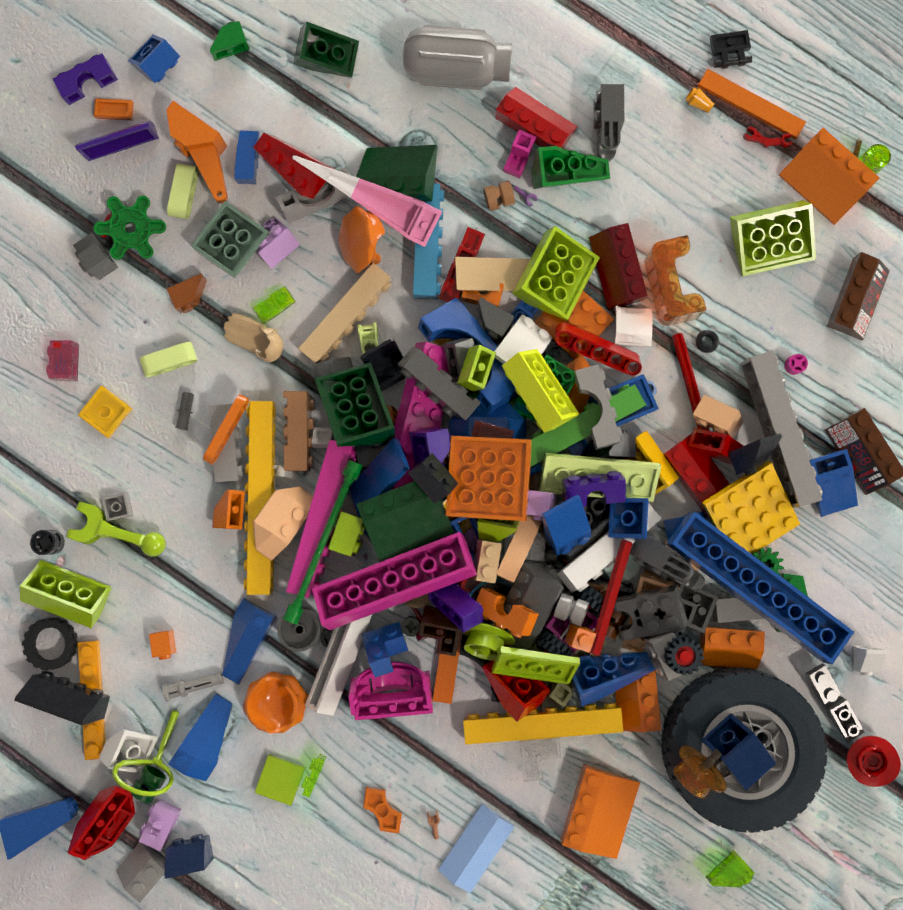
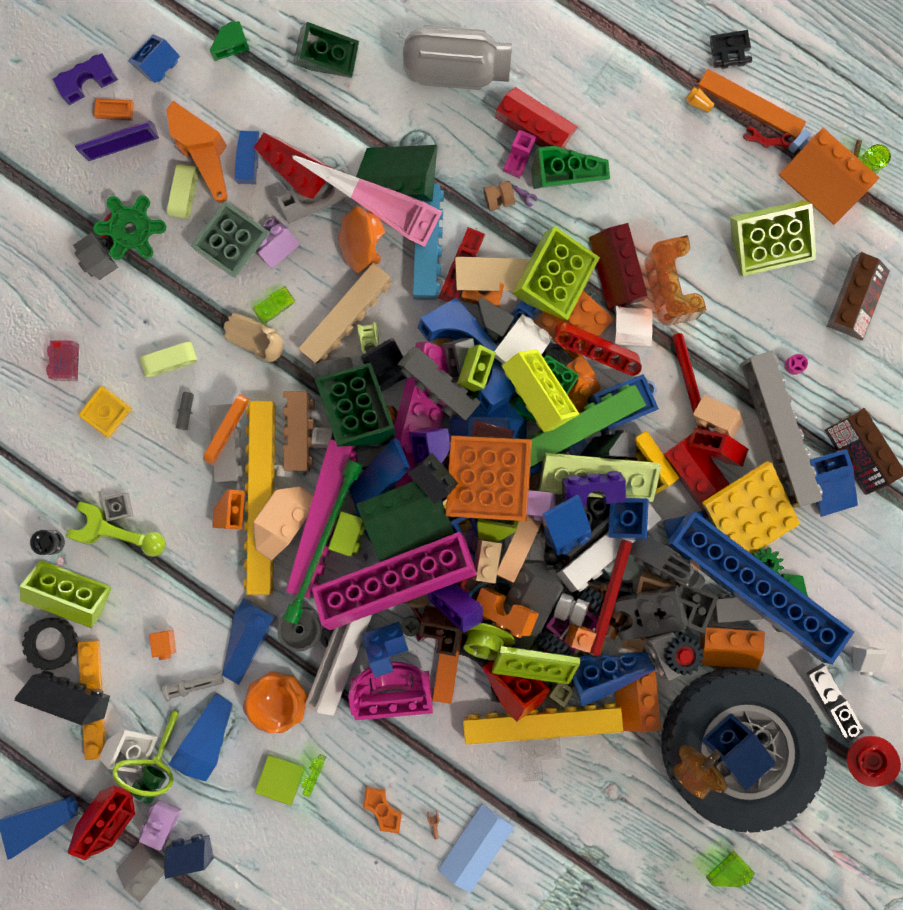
dark orange slope [167,273,207,313] -> none
orange slope [560,764,640,859] -> none
light grey arch [574,364,623,450] -> none
dark grey brick [593,84,625,161] -> none
black piece [695,330,719,353] -> none
black slope [728,433,782,476] -> none
none -> light blue plate [788,129,812,153]

